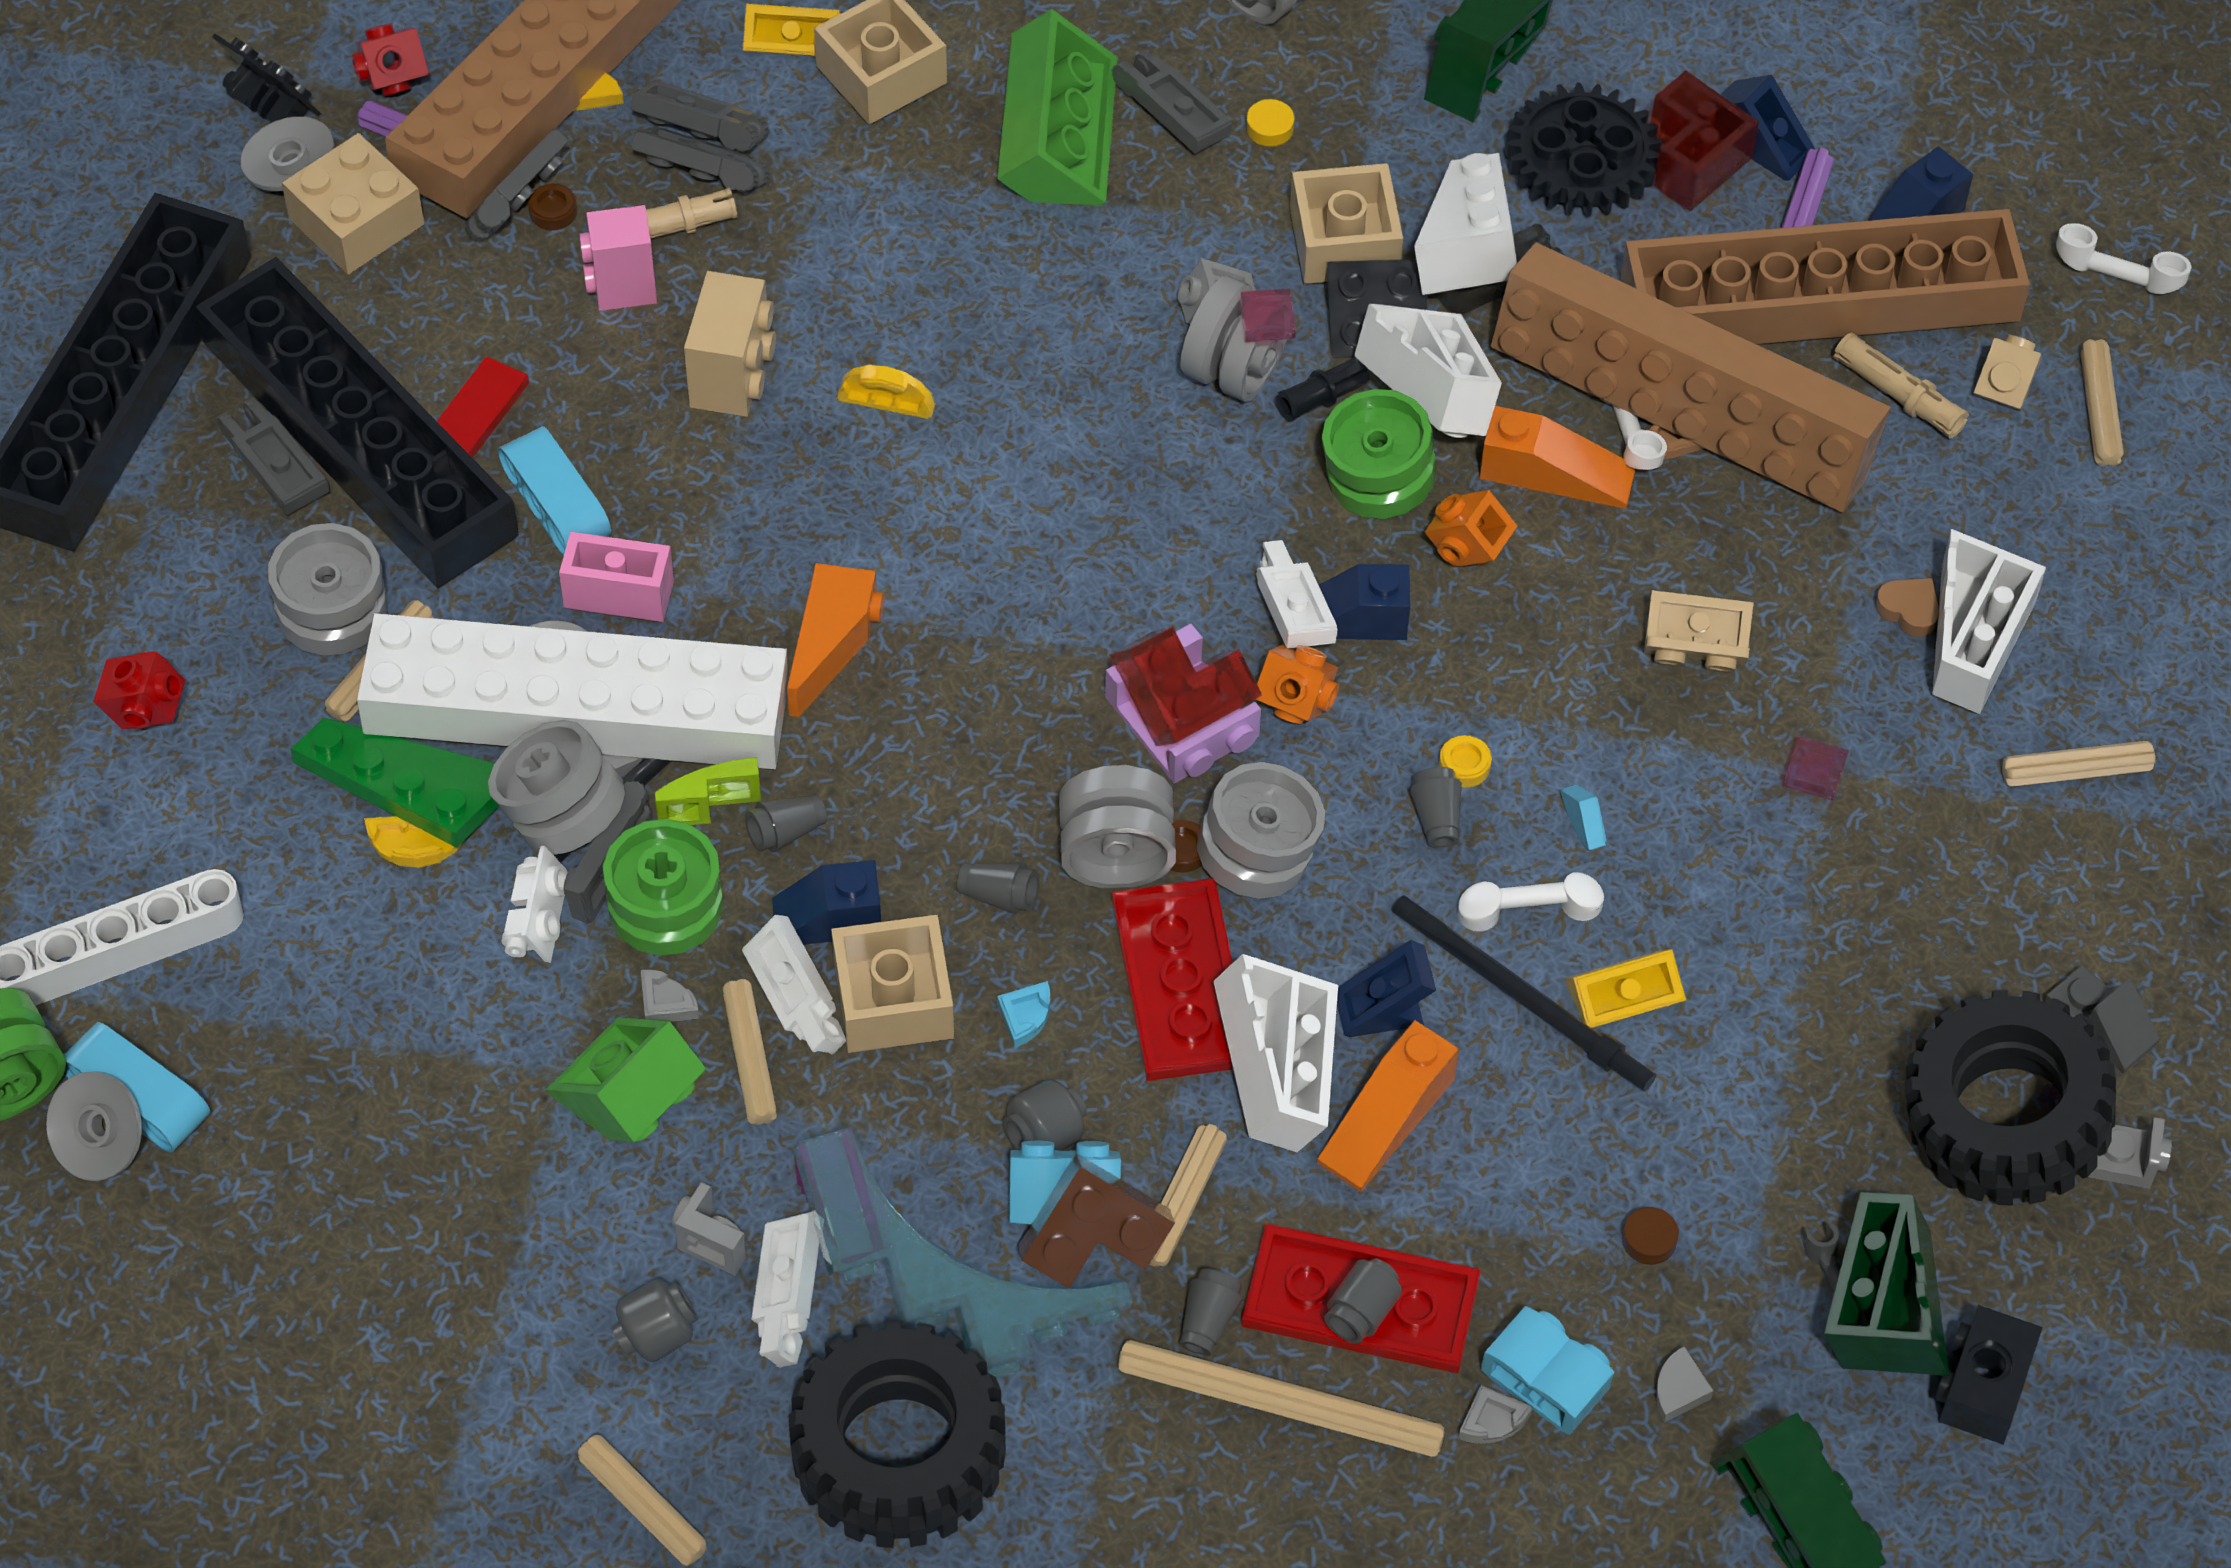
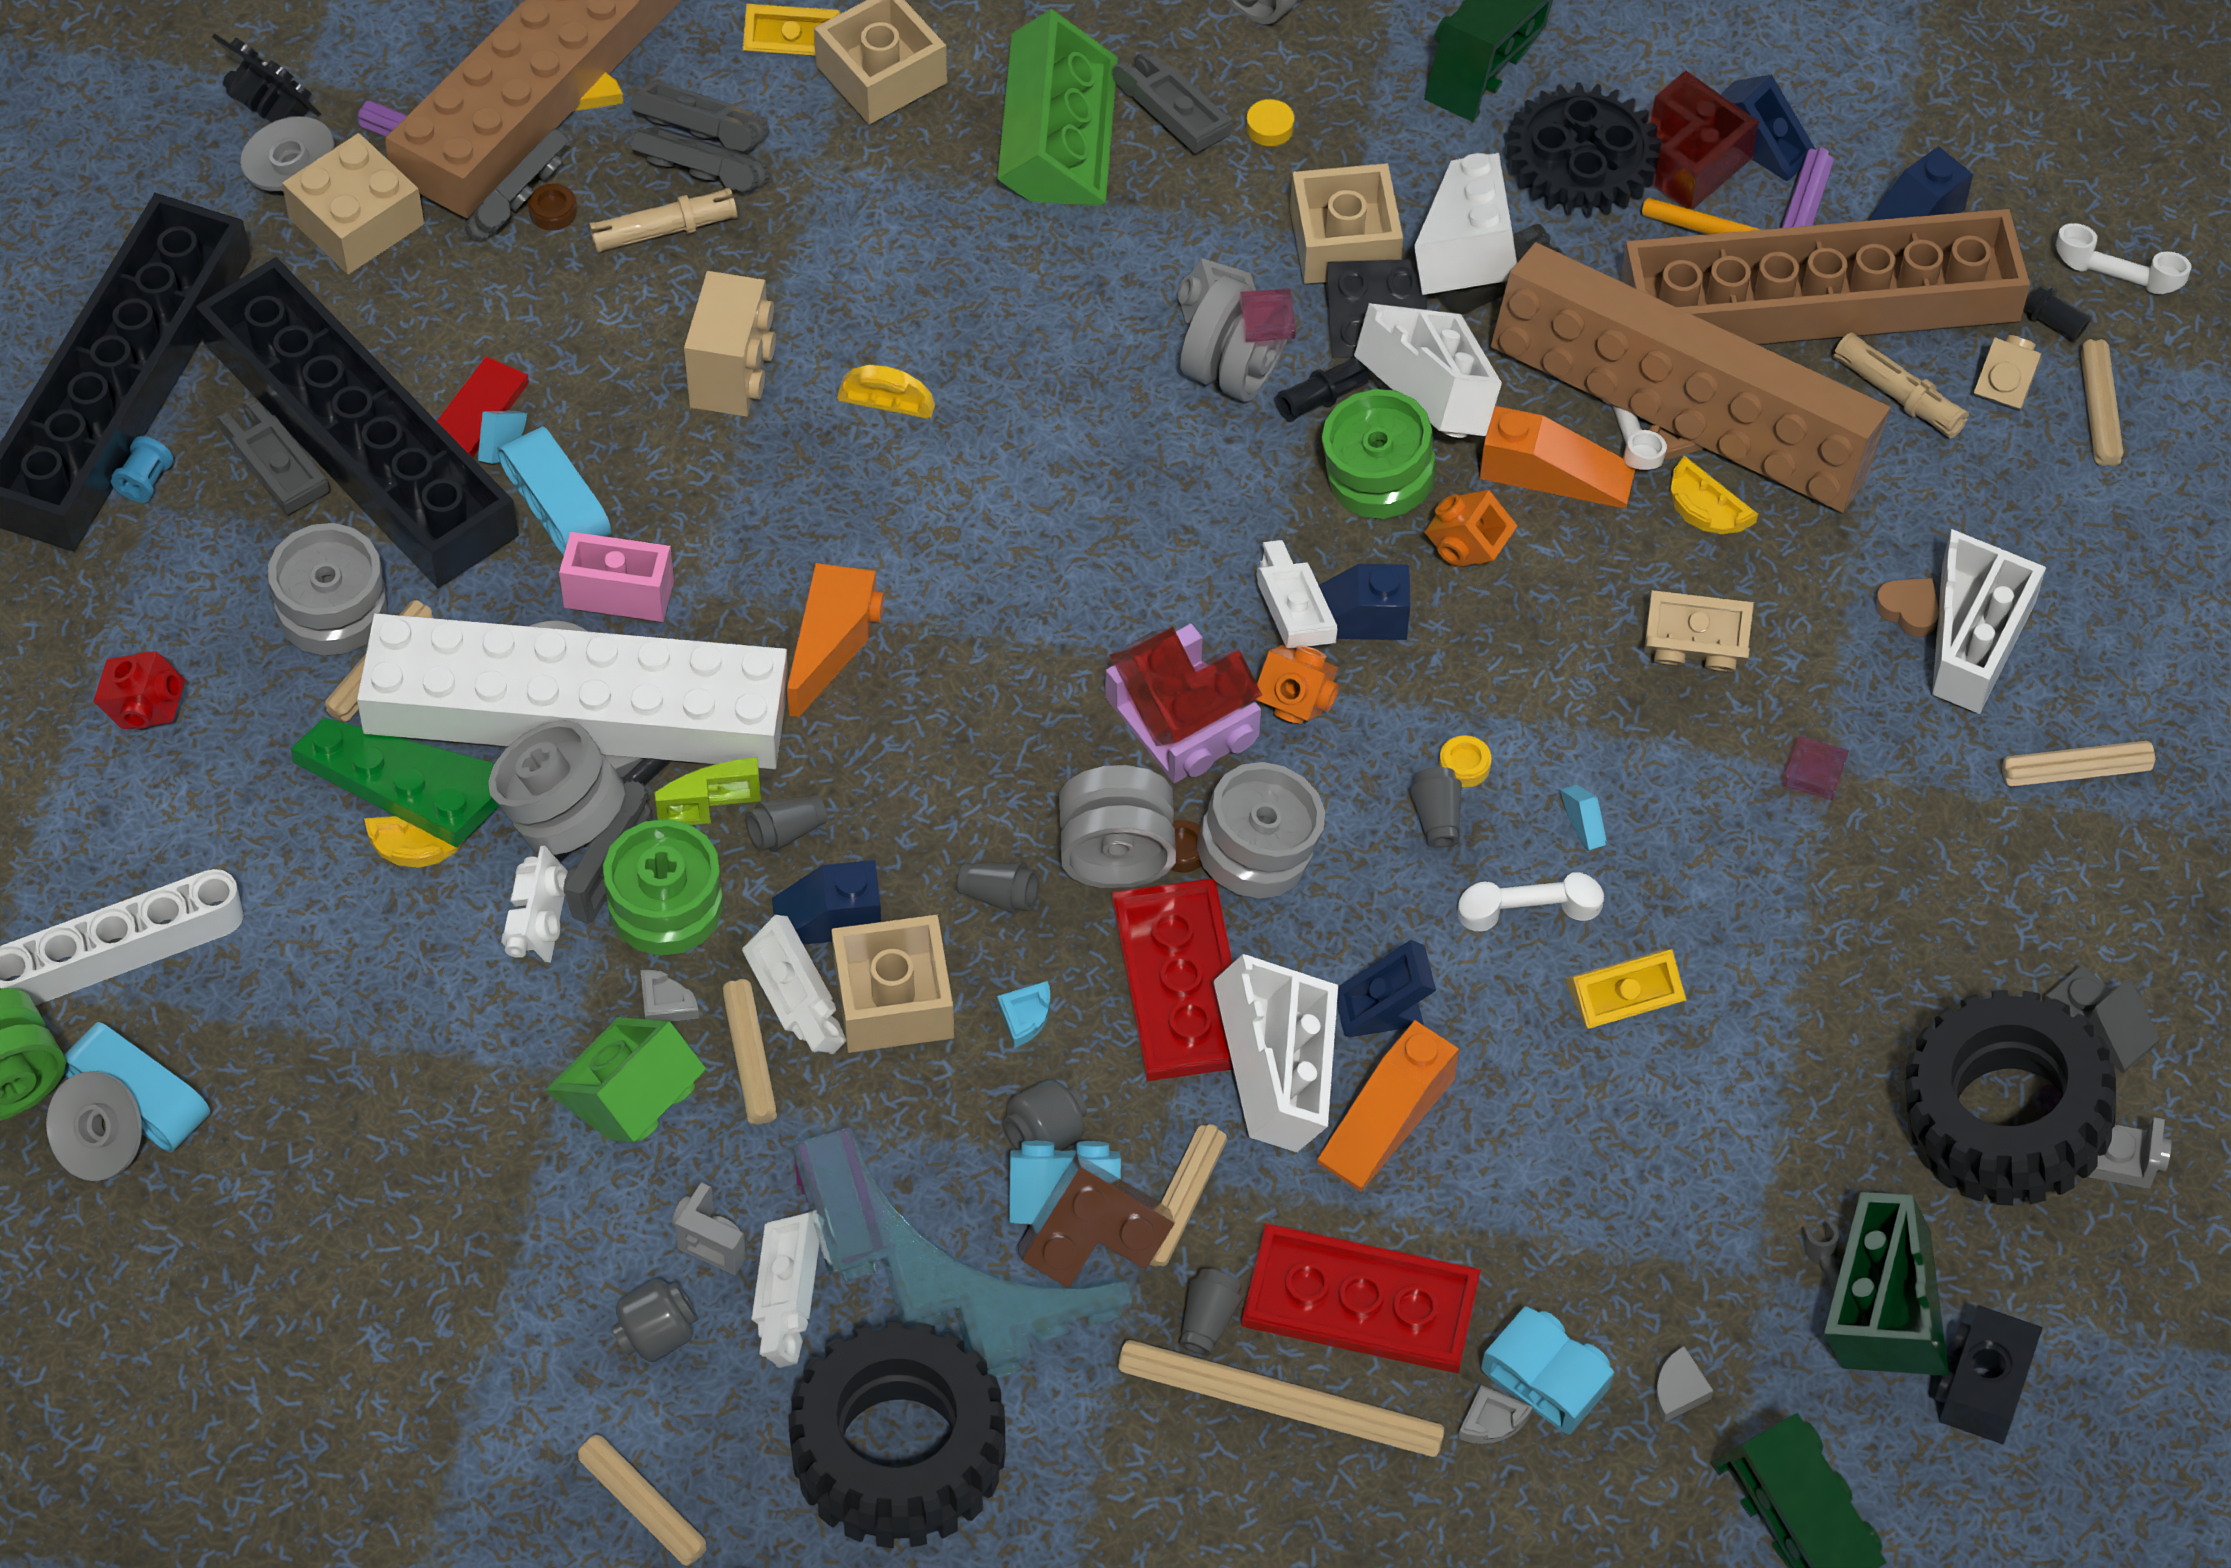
red brick [351,23,429,95] -> none
bright pink brick [579,205,657,311] -> none
dark grey brick [1324,1259,1403,1344] -> none
black bar [1392,895,1656,1092] -> none
reddish brown tile [1622,1207,1679,1265] -> none
none -> dark azure bush [110,436,174,503]
none -> medium azure tile [478,411,527,463]
none -> light orange bar [1642,198,1762,234]
none -> yellow tile [1670,455,1758,534]
none -> black pin [2026,286,2092,343]

